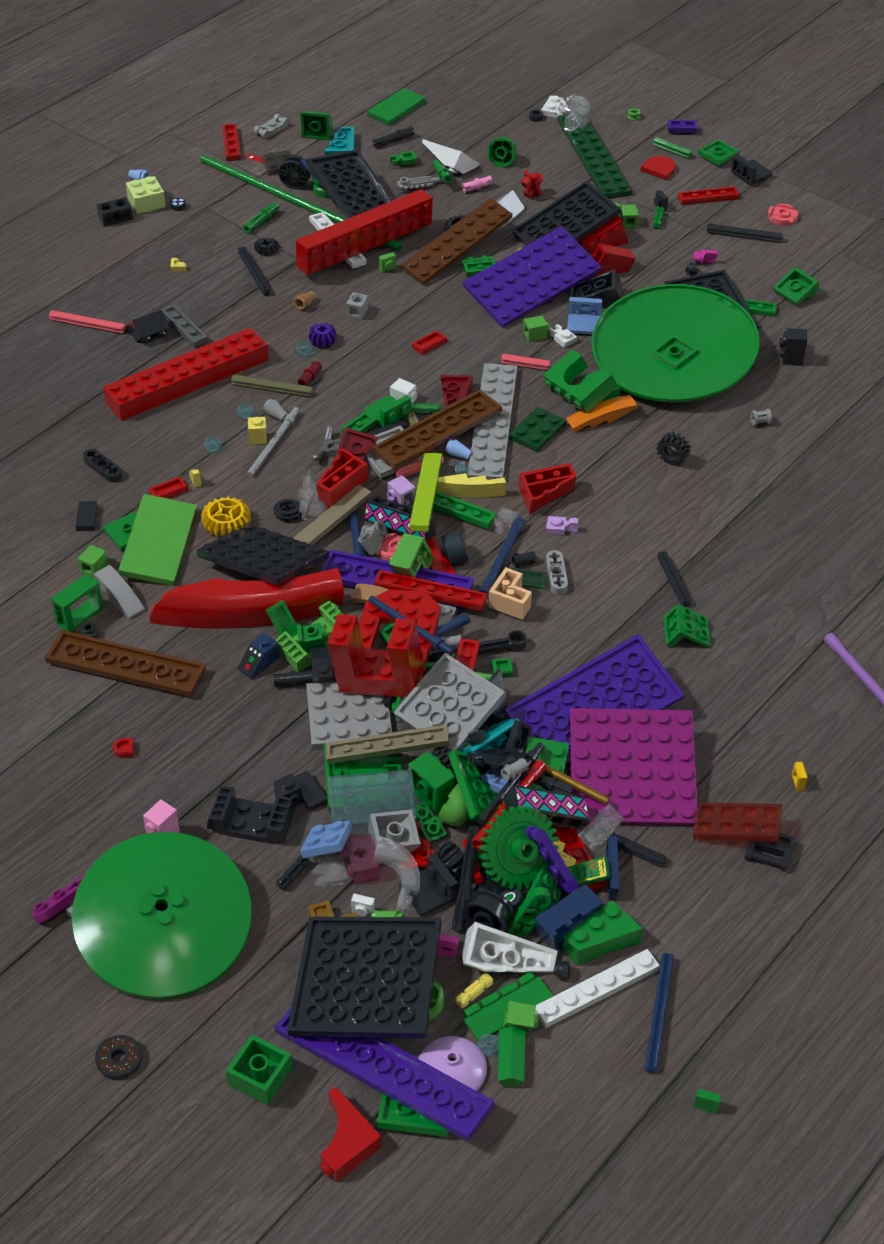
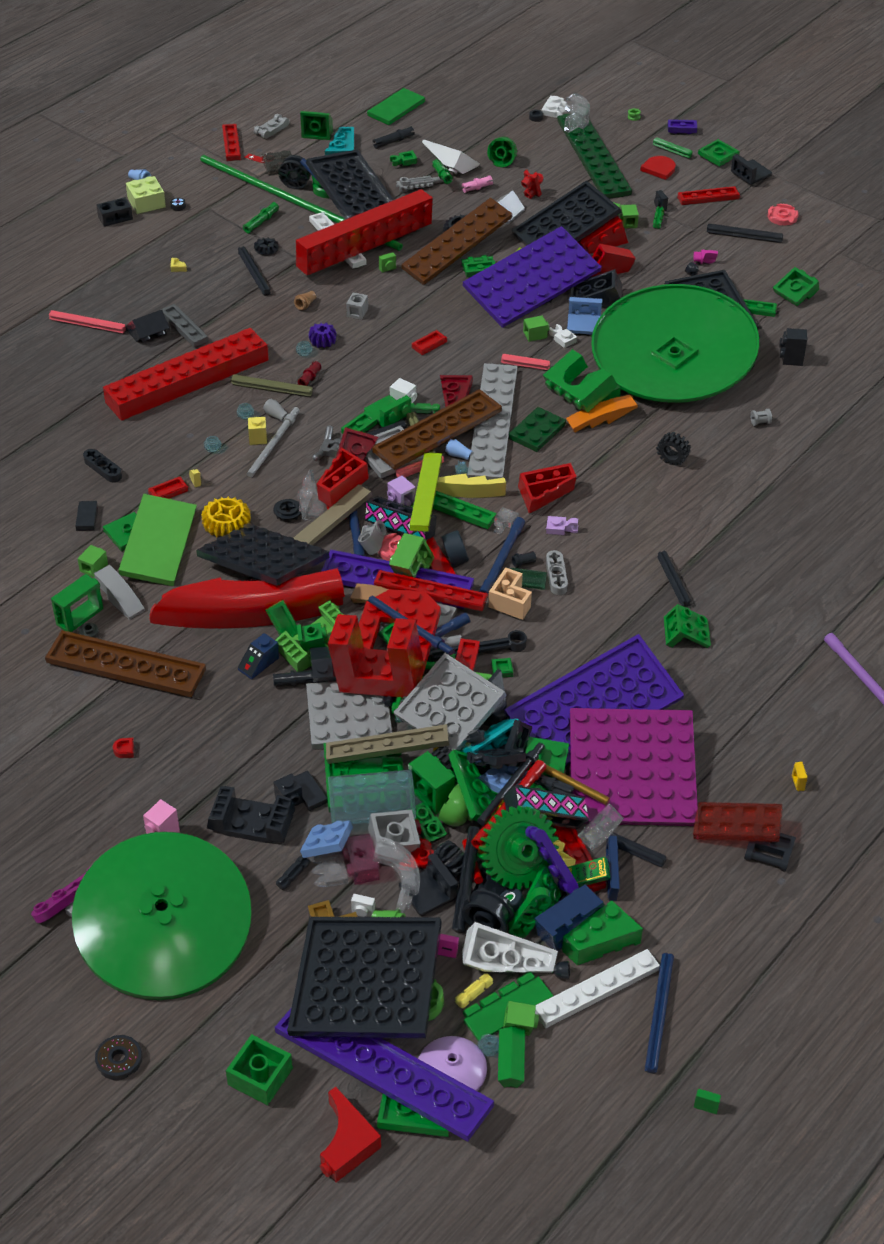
light grey pin [501,758,528,781] -> none

